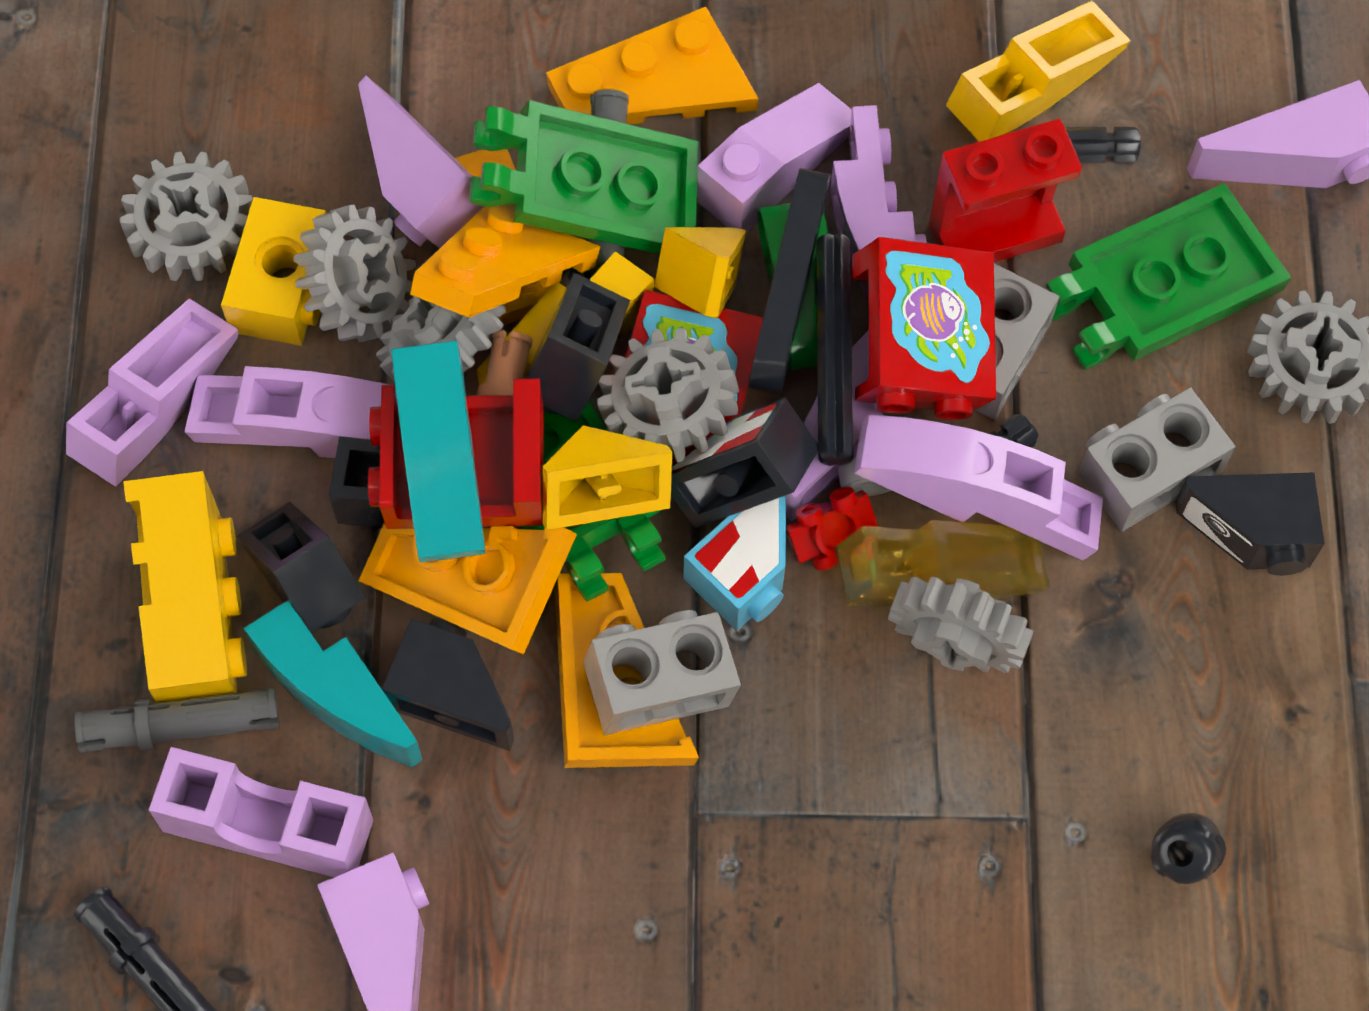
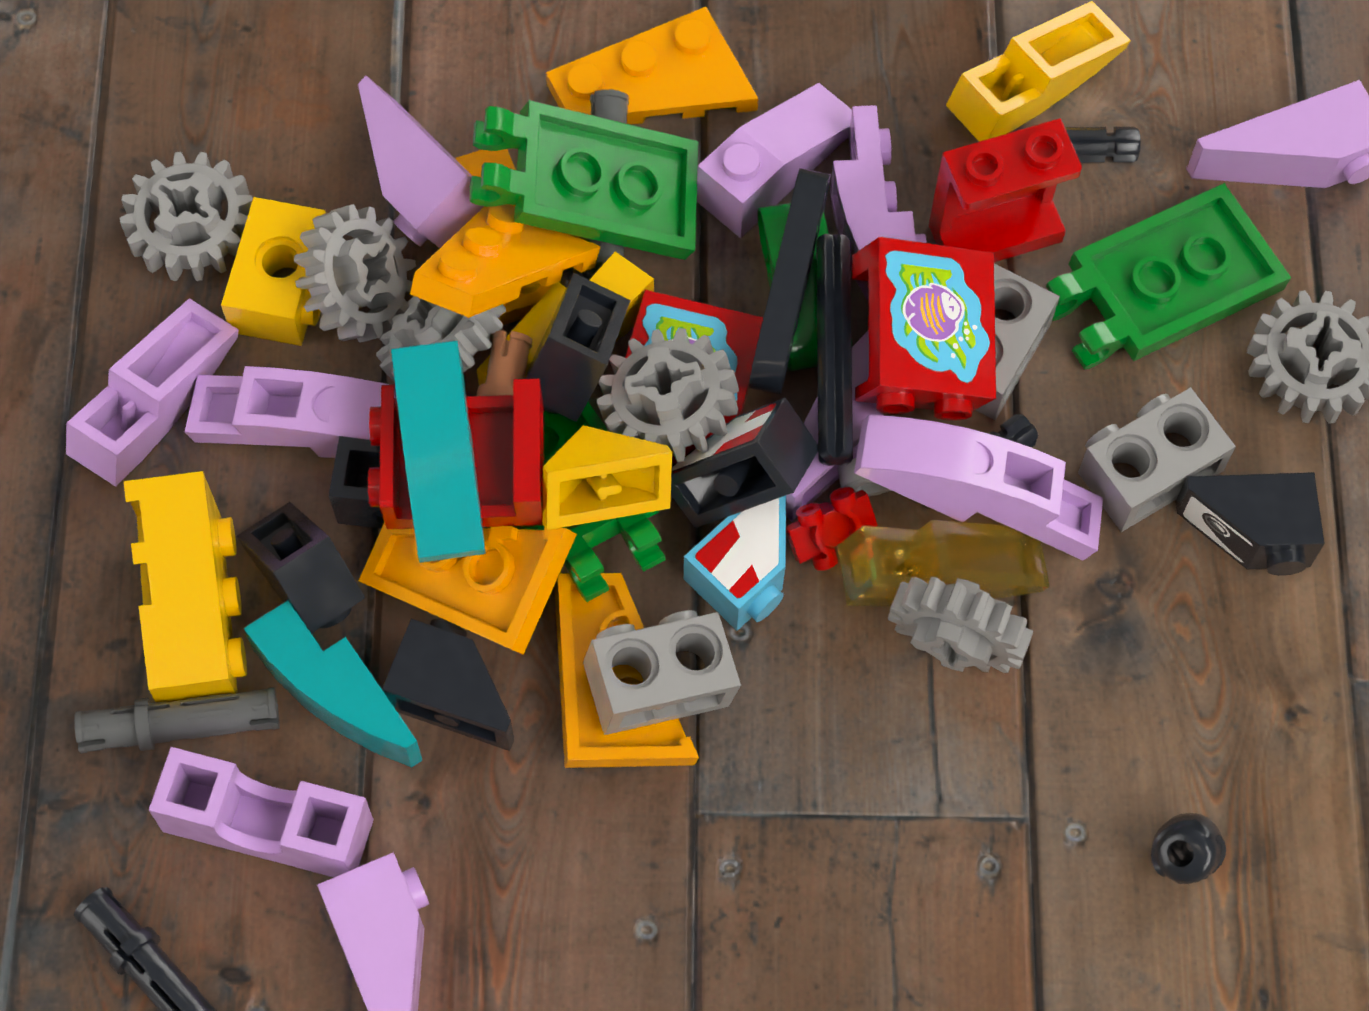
yellow slope [654,227,747,318] -> none

